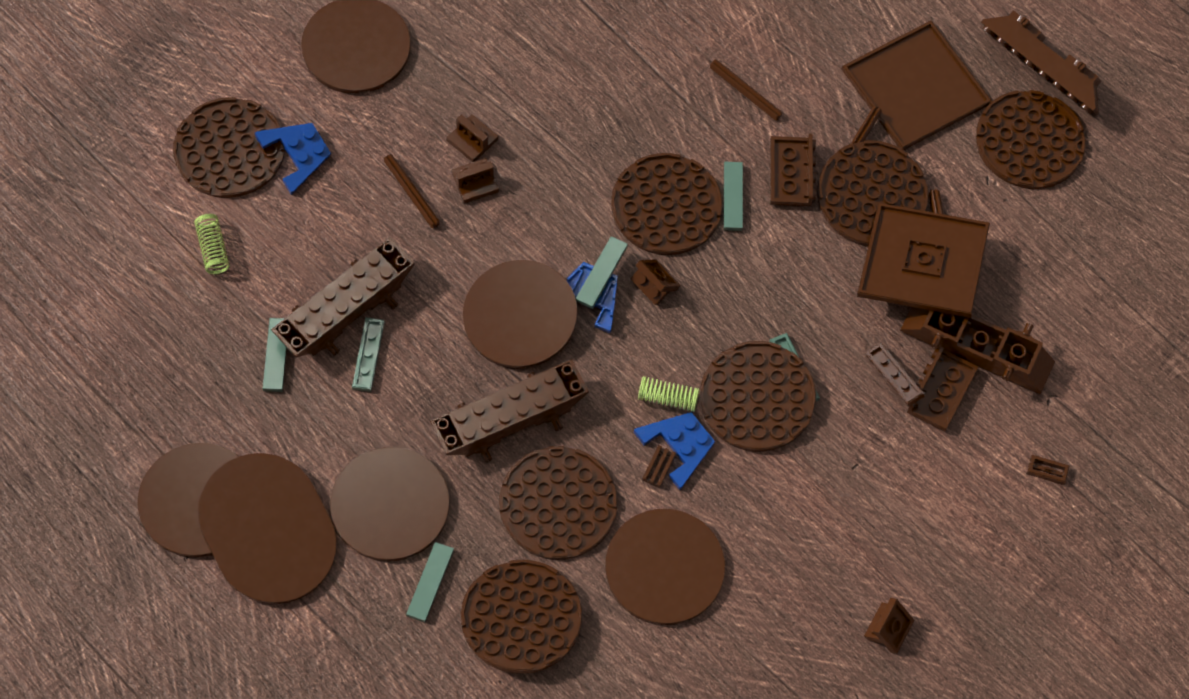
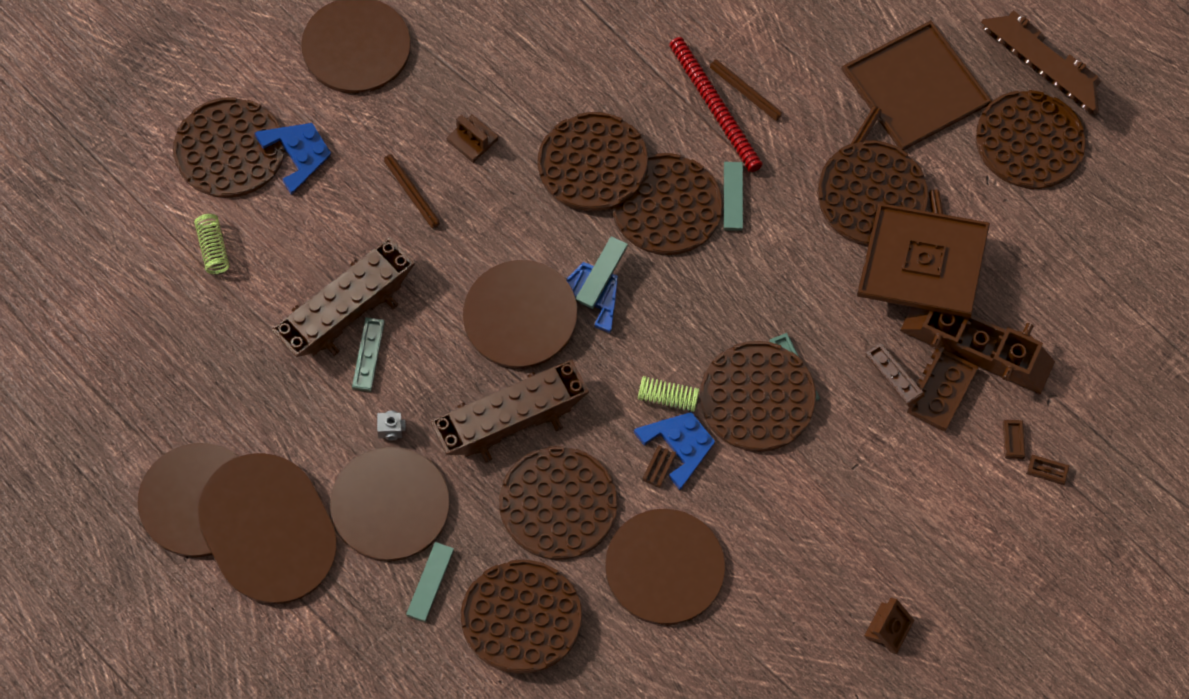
sand green tile [263,318,287,392] -> none
reddish brown bracket [451,158,499,204] -> none
reddish brown bracket [630,259,681,305] -> none
reddish brown bracket [770,134,816,206] -> none
none -> light grey brick [377,411,406,440]
none -> reddish brown tile [537,112,648,211]
none -> red piece [669,37,763,172]
none -> reddish brown tile [1003,420,1025,459]

